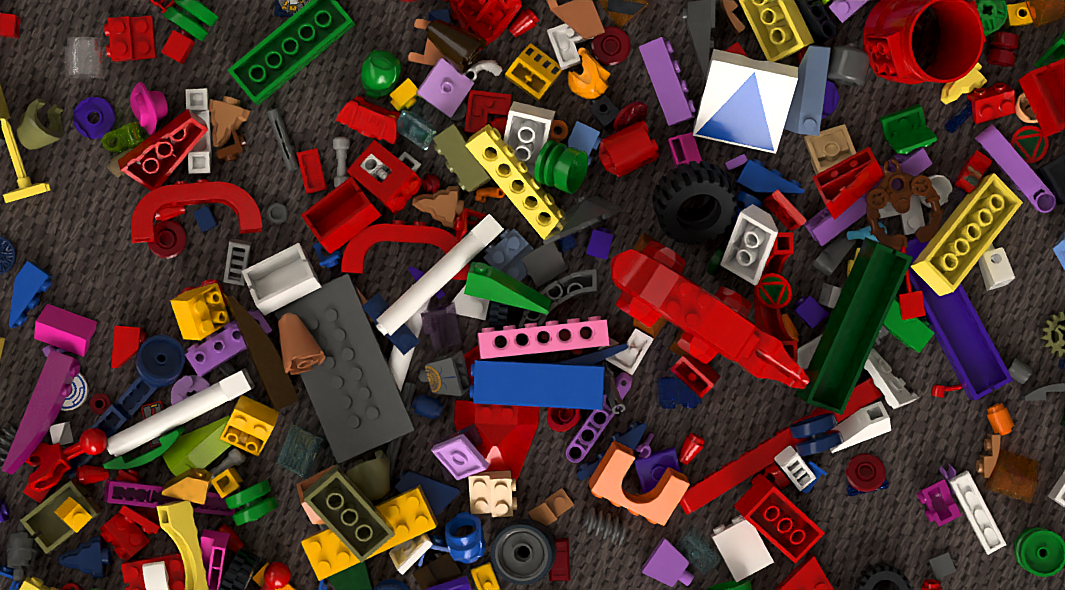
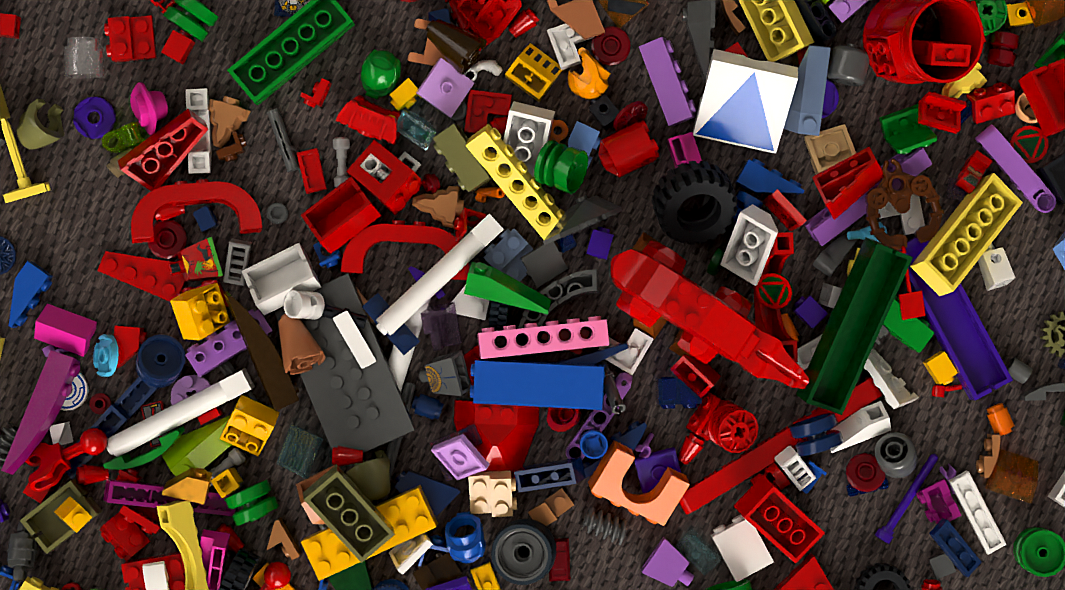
dark blue rock [58,535,112,578] -> none
medium lavender tile [723,154,747,171] -> none
white hair [919,175,952,208] -> none
none -> medium azure tile [93,334,119,377]
none -> red wing [97,251,186,302]
none -> red torso [168,237,223,282]
none -> red tile [197,407,223,425]
none -> medium nougat slope [267,517,302,560]
none -> white wheel [284,290,325,320]
none -> red bracket [300,78,332,108]
none -> black pin [322,304,368,329]
none -> red cone [332,445,363,466]
none -> white sticker [333,311,376,369]
none -> dark blue brick [514,457,586,493]
none -> blue wheel [579,429,608,459]
none -> red bracket [686,392,721,441]
none -> red wheel [703,400,759,453]
none -> dark grey head [874,432,918,478]
none -> dark purple piece [875,454,938,544]
none -> red panel [912,40,971,67]
none -> red bracket [918,92,966,134]
none -> yellow brick [923,351,958,385]
none -> dark blue plate [929,518,981,577]

